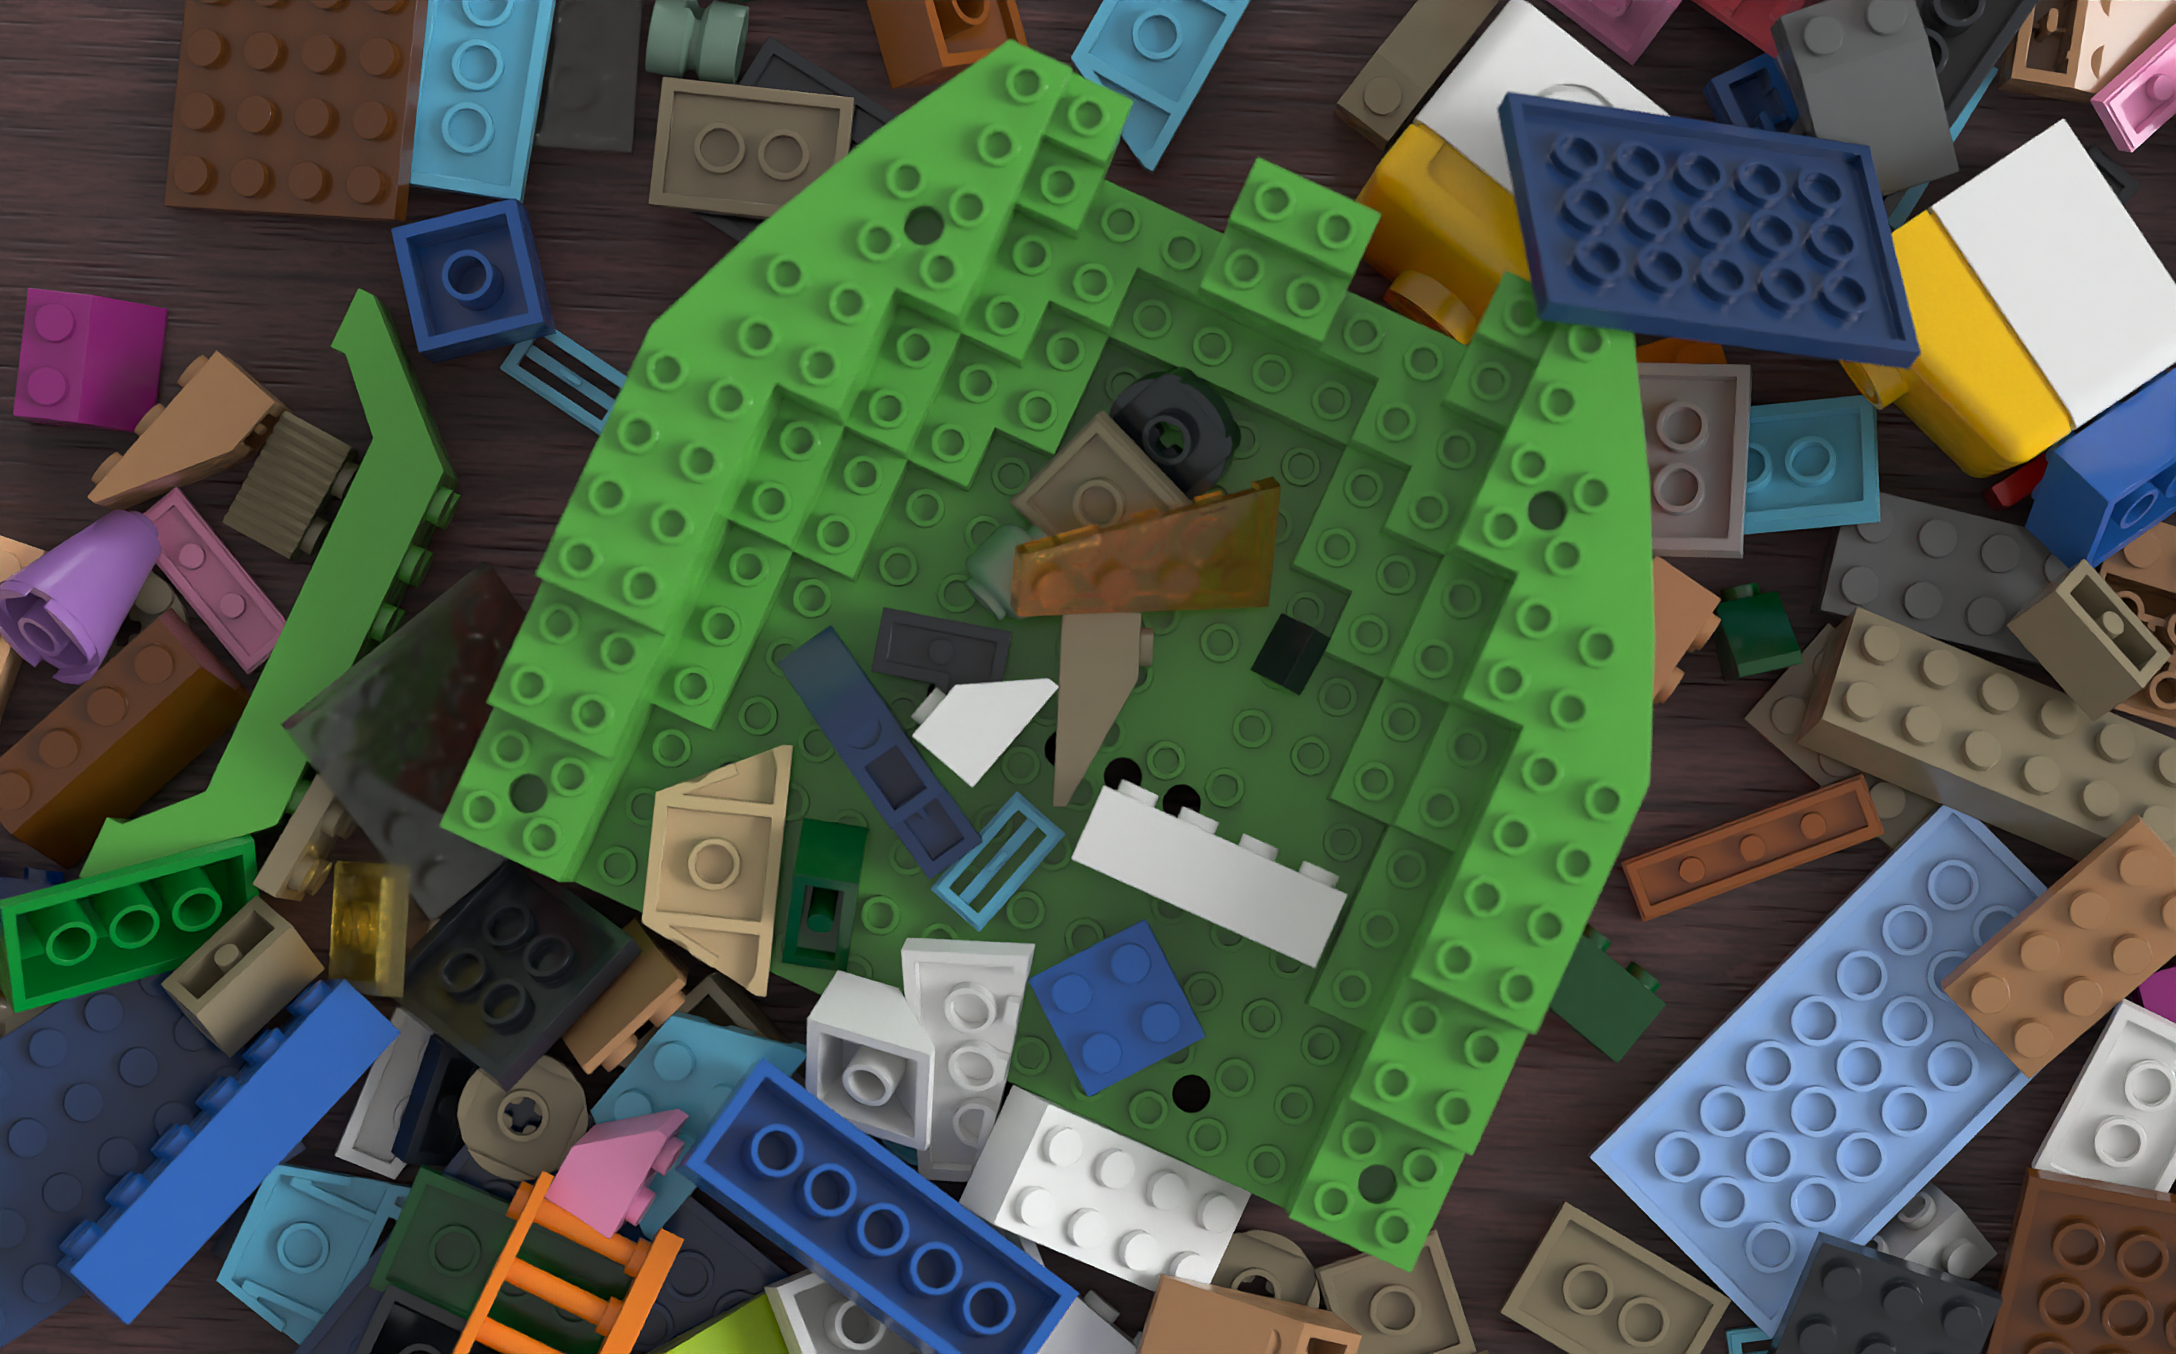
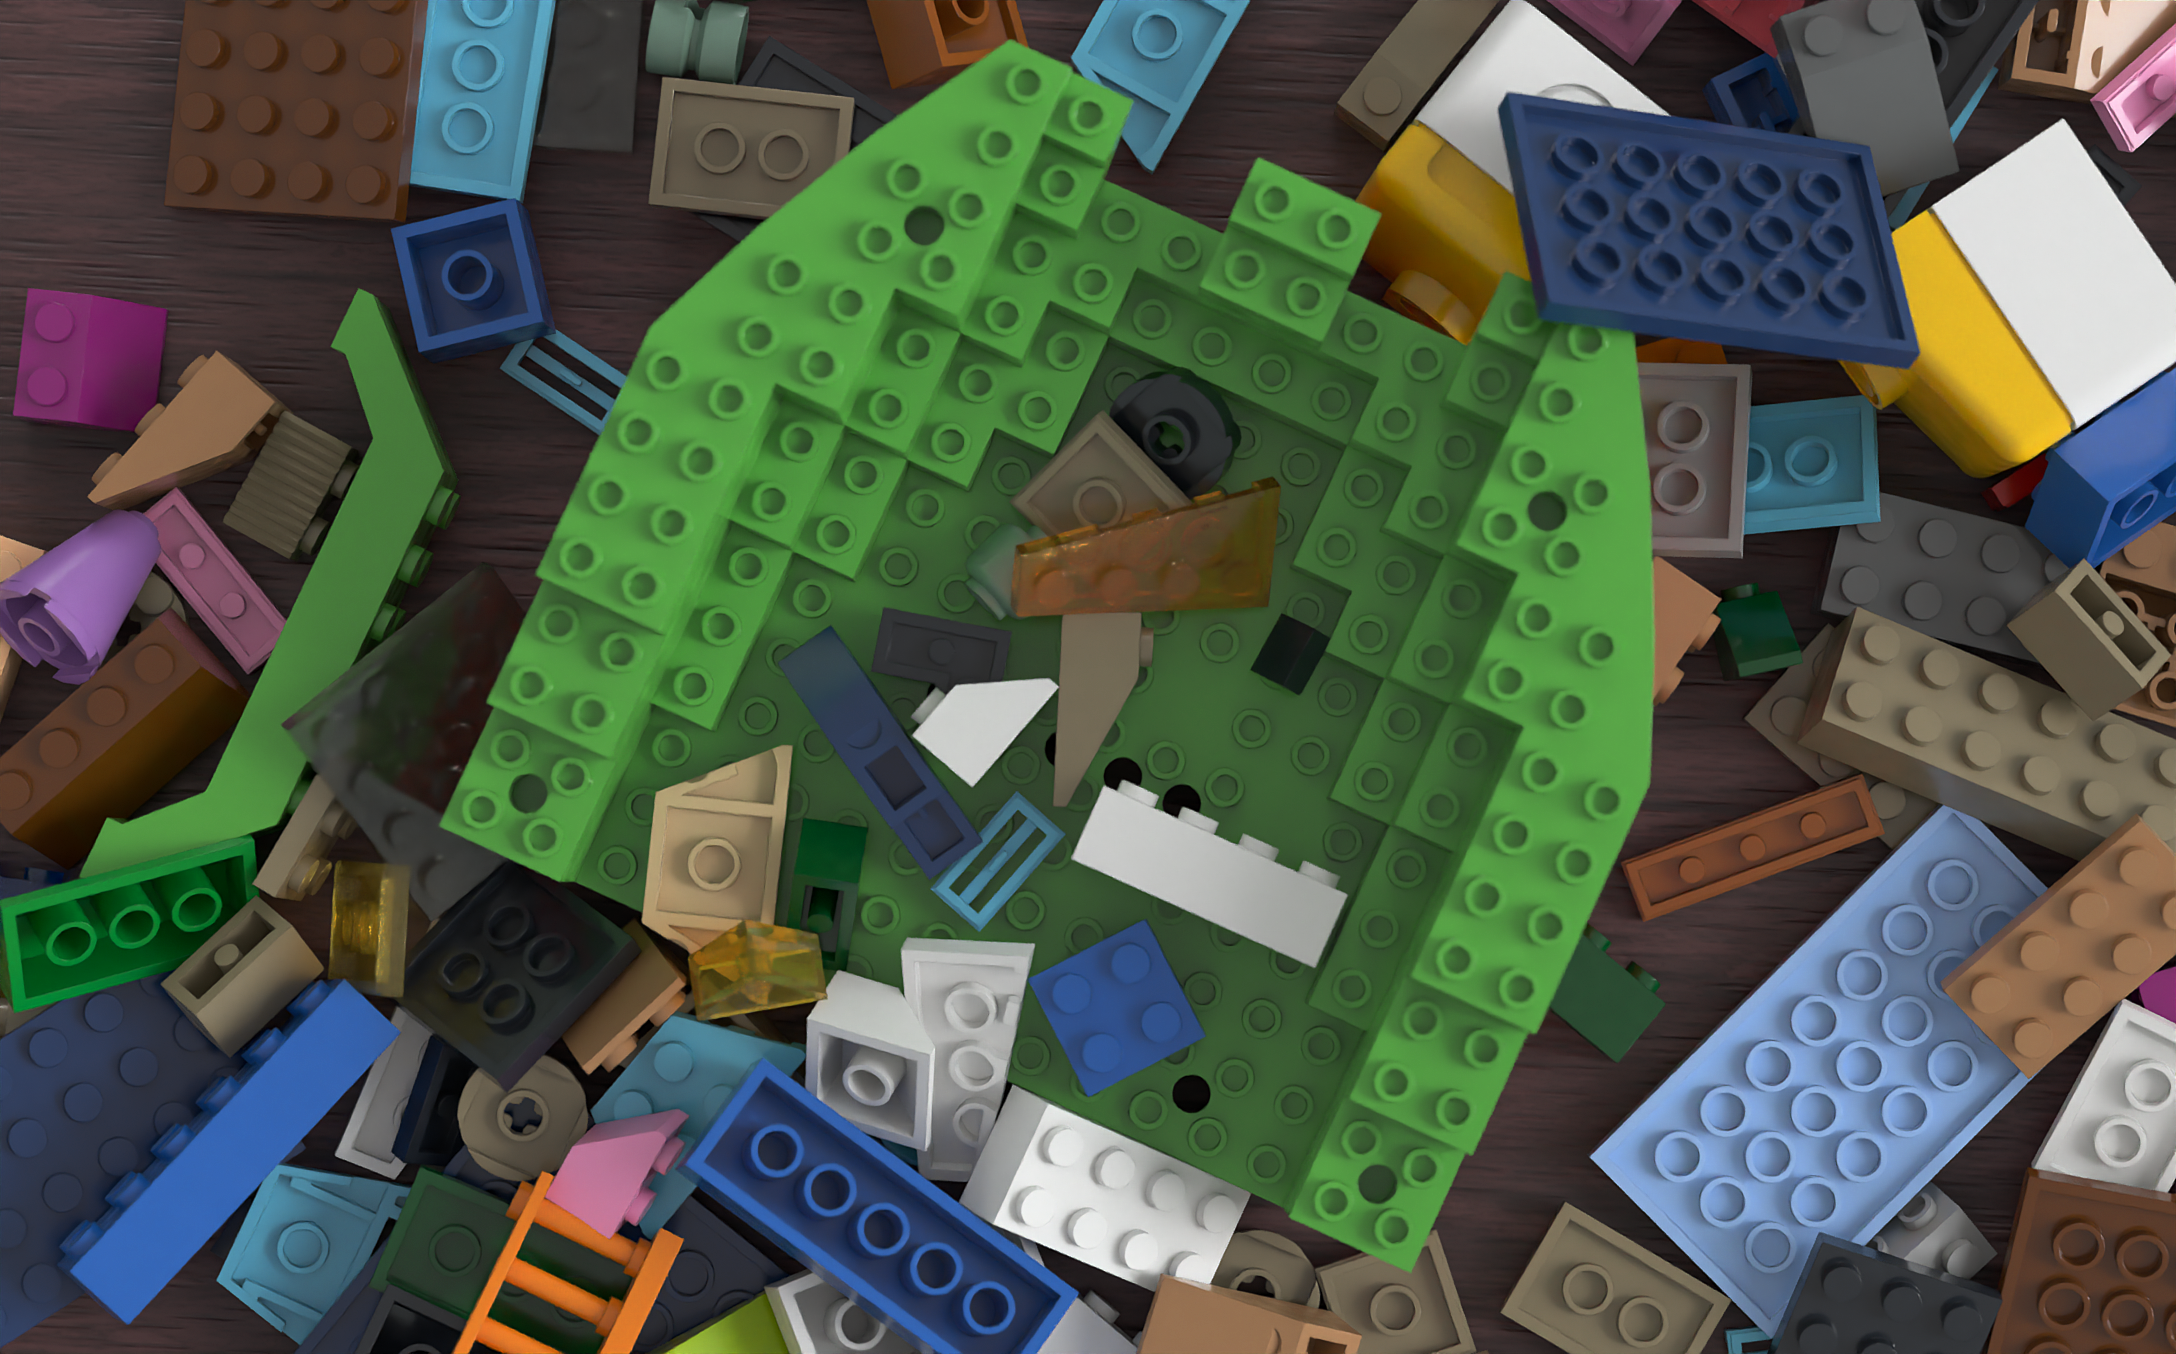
none -> clear yellow slope [688,919,828,1021]

